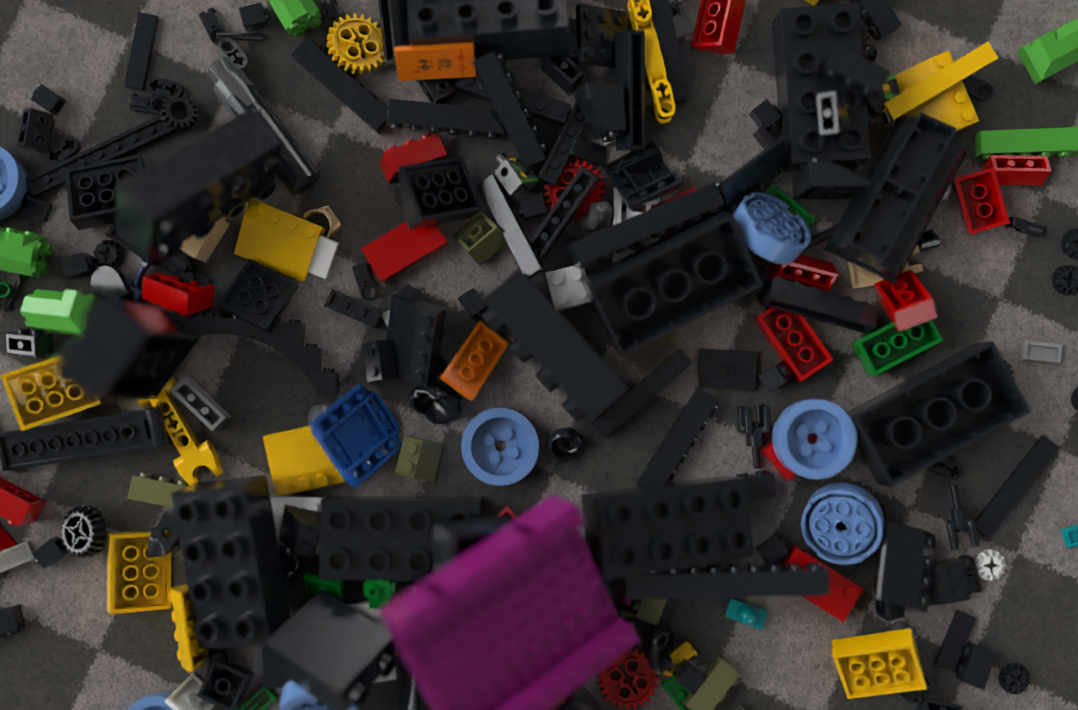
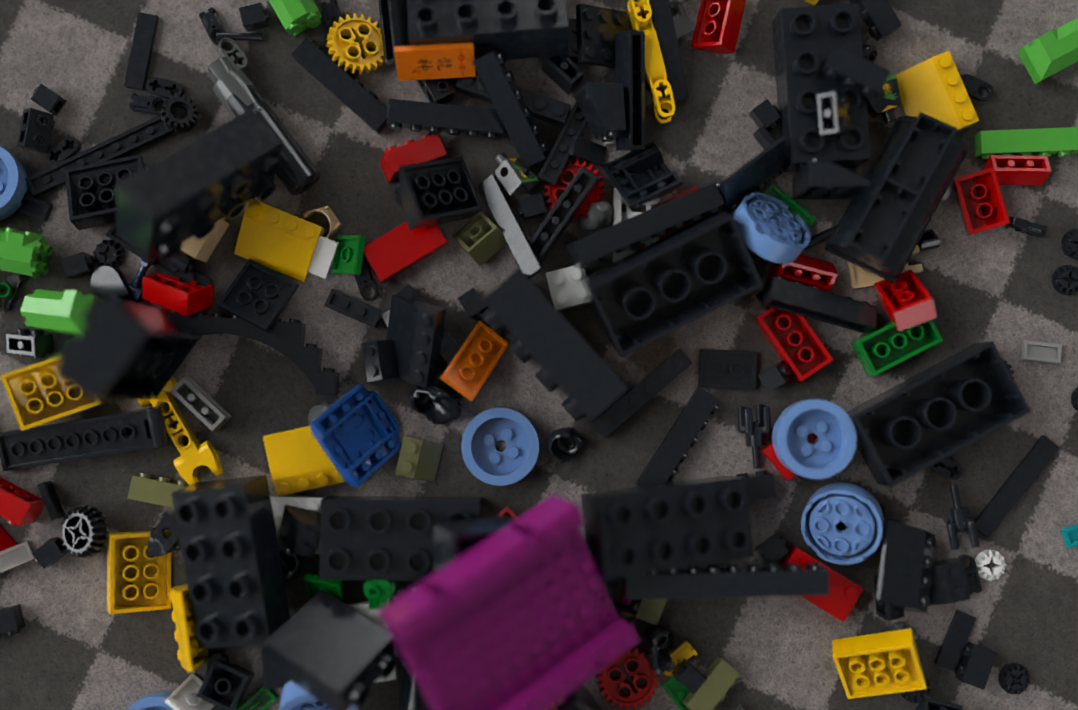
teal tile [724,598,768,630] -> none
yellow tile [883,42,998,121] -> none
none -> black tile [37,481,66,520]
none -> green tile [332,235,365,275]

